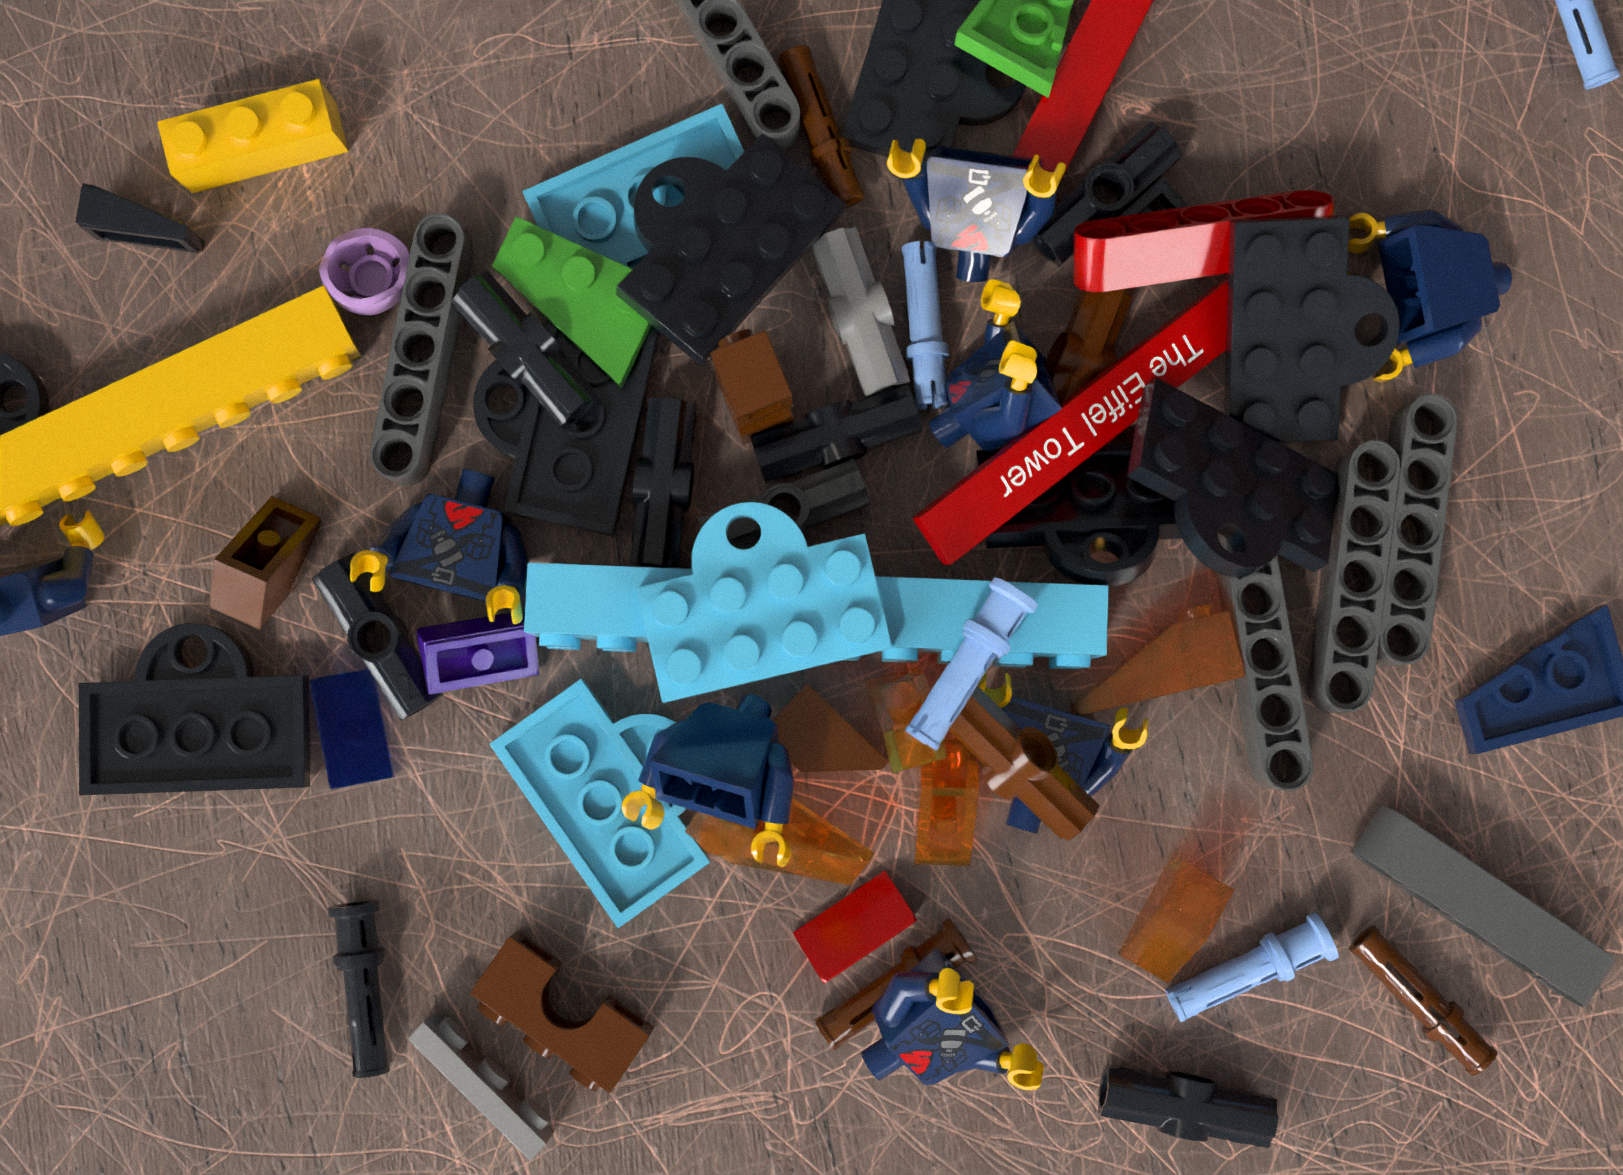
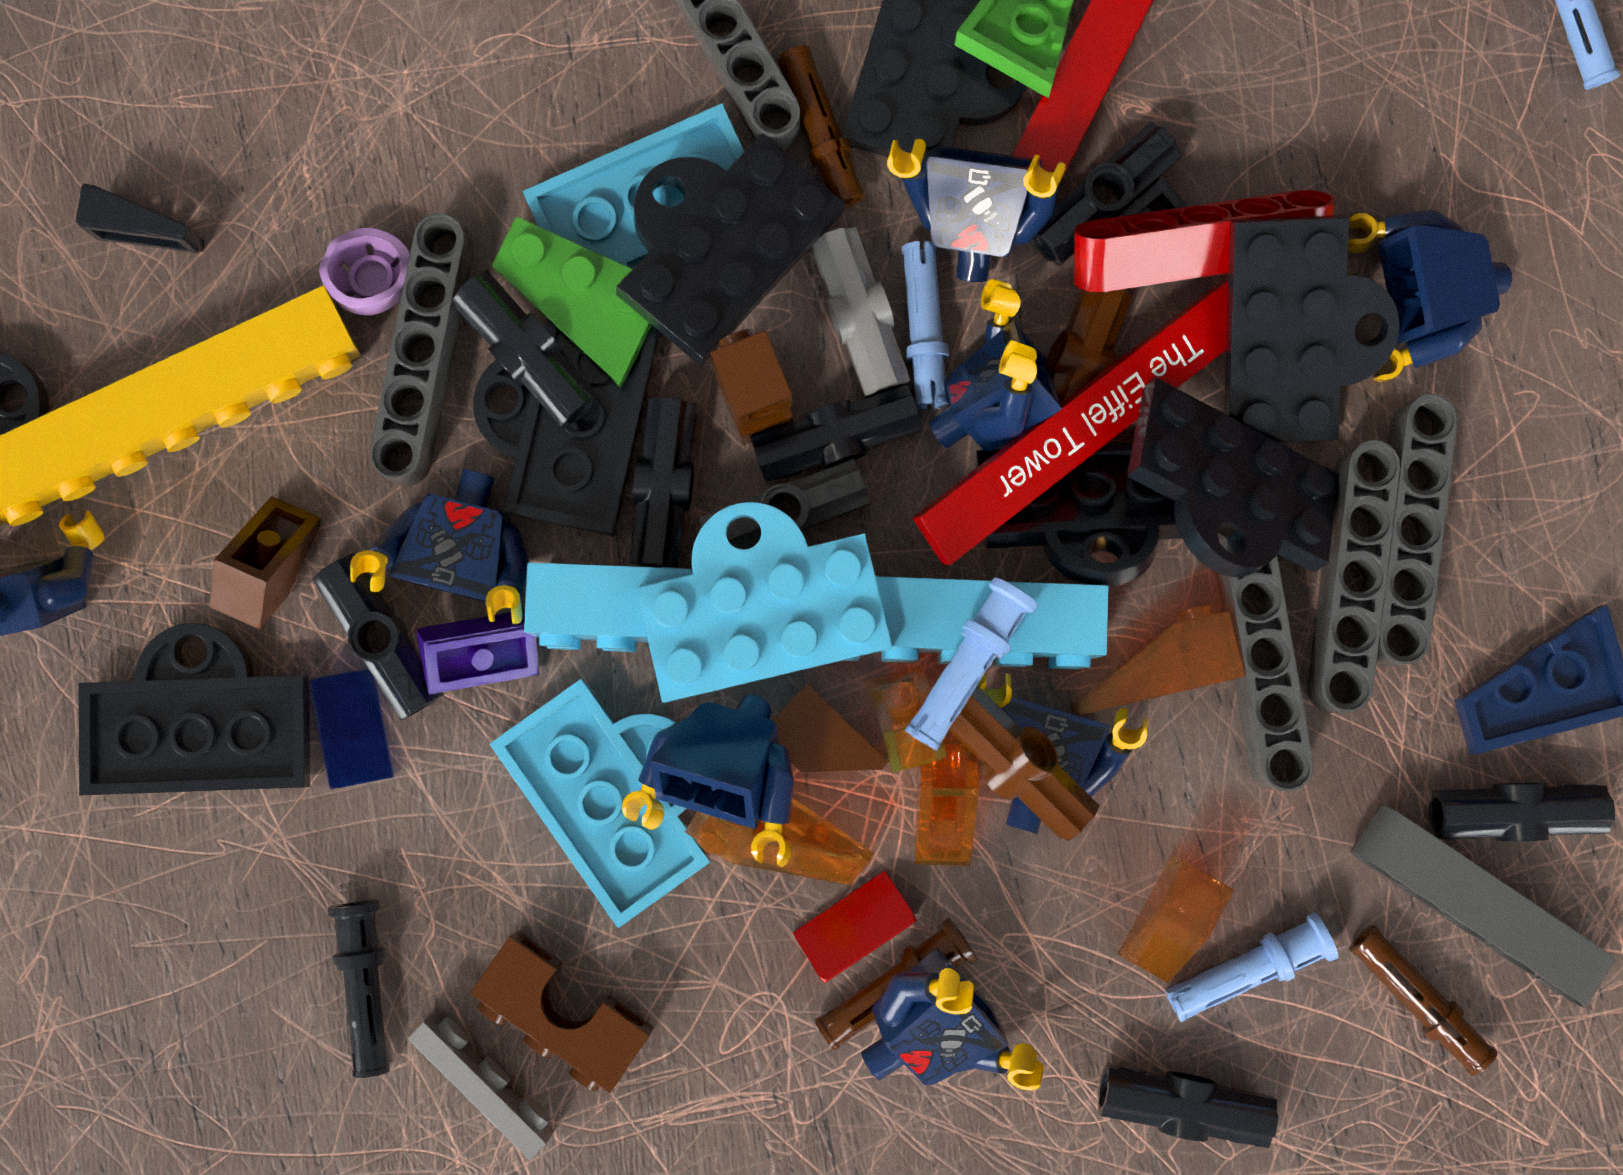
yellow brick [157,79,349,193] -> none
none -> black piece [1429,783,1615,841]

